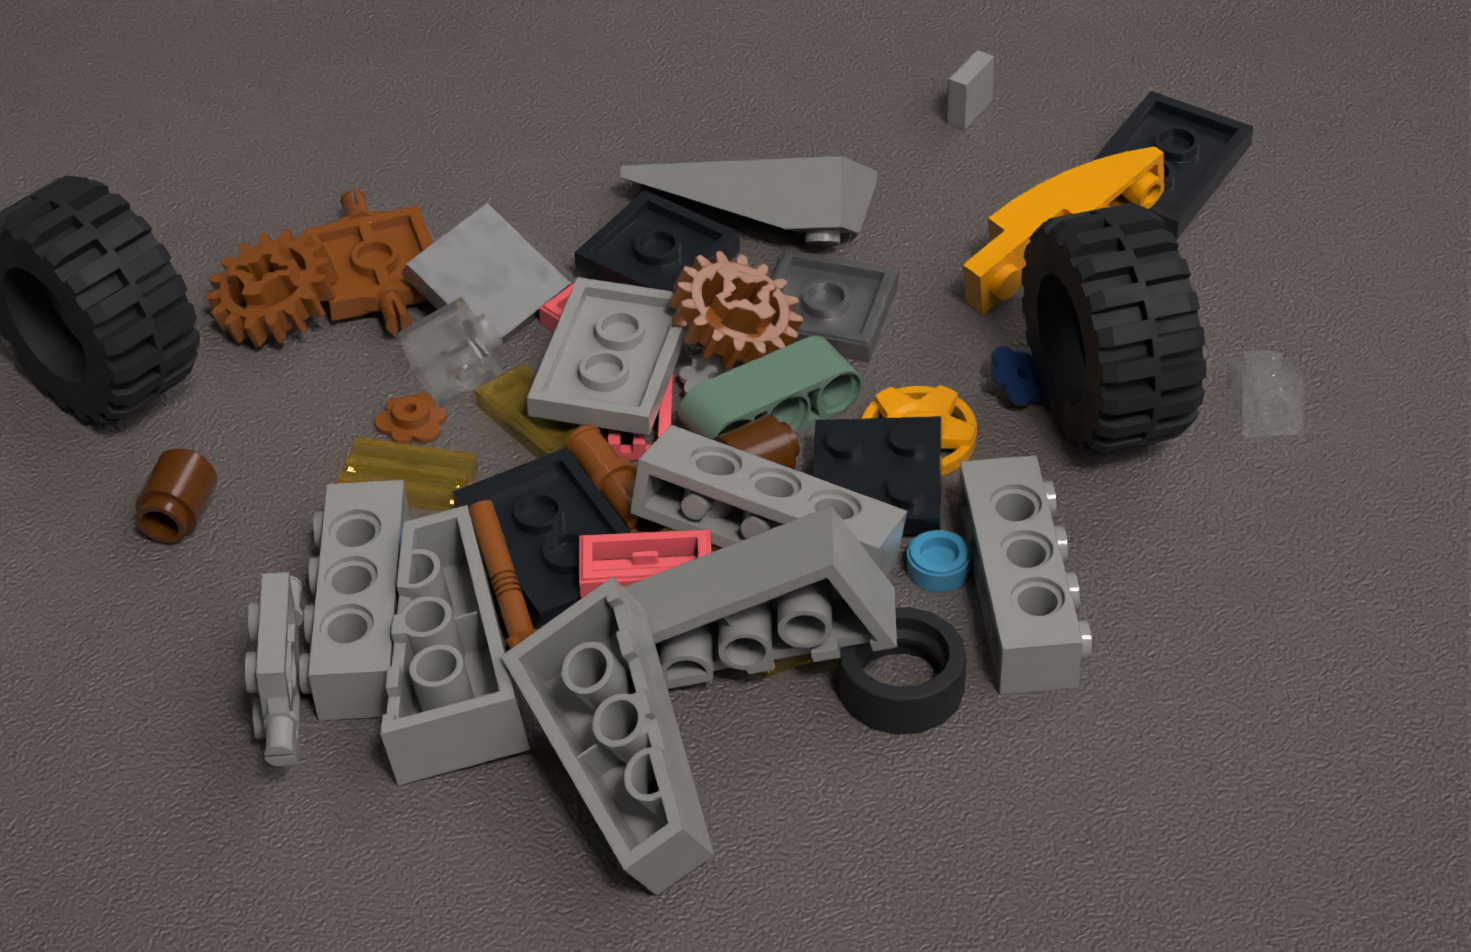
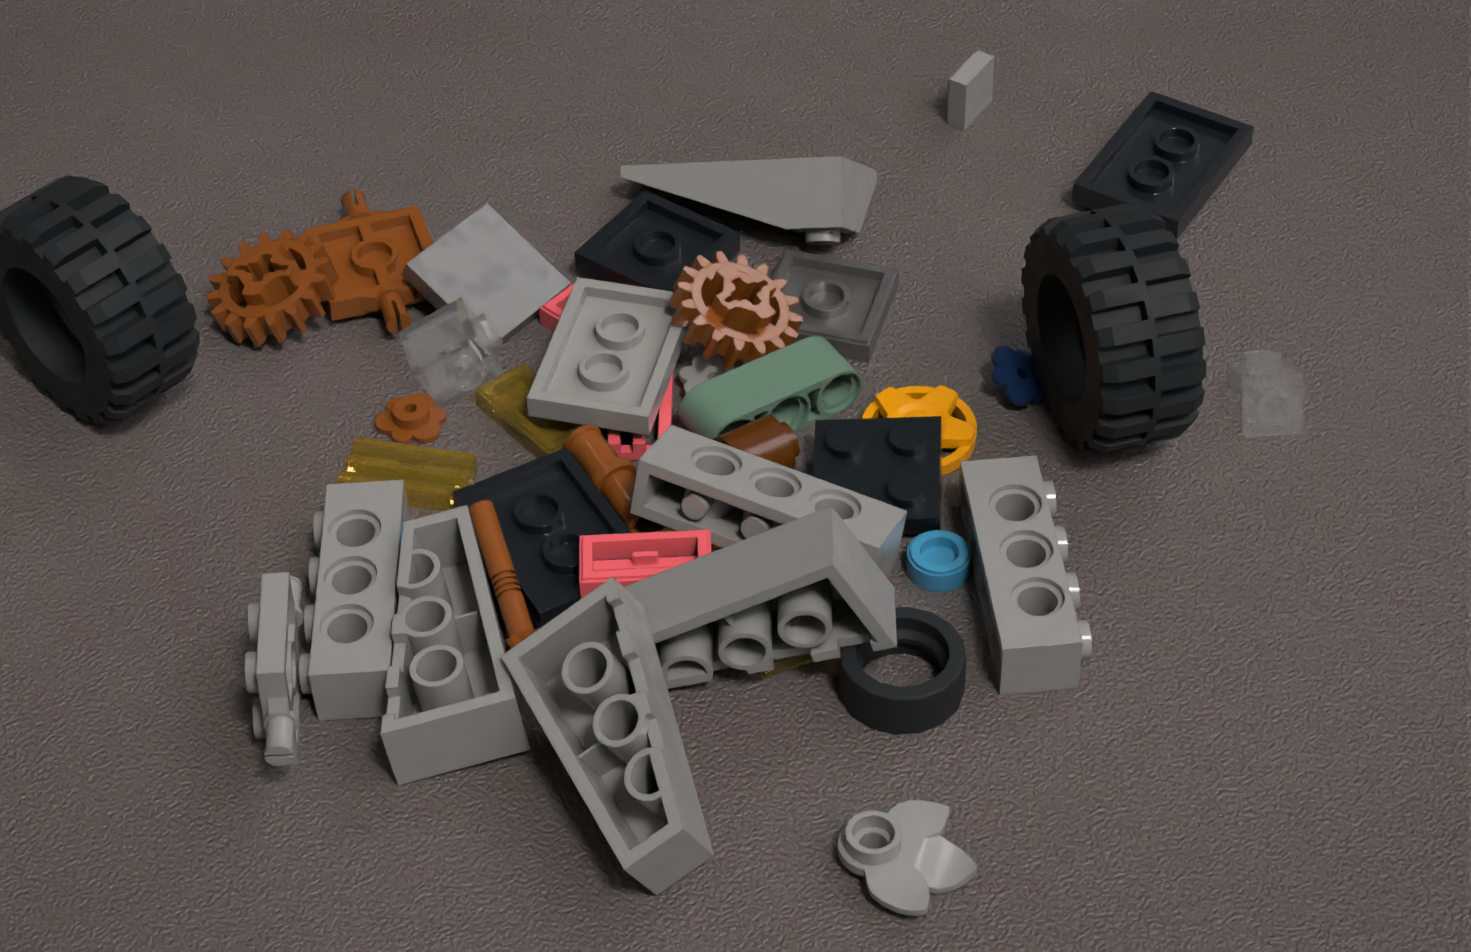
reddish brown brick [135,449,217,543] -> none
light orange slope [963,146,1164,315] -> none
none -> light grey plate [838,800,977,916]

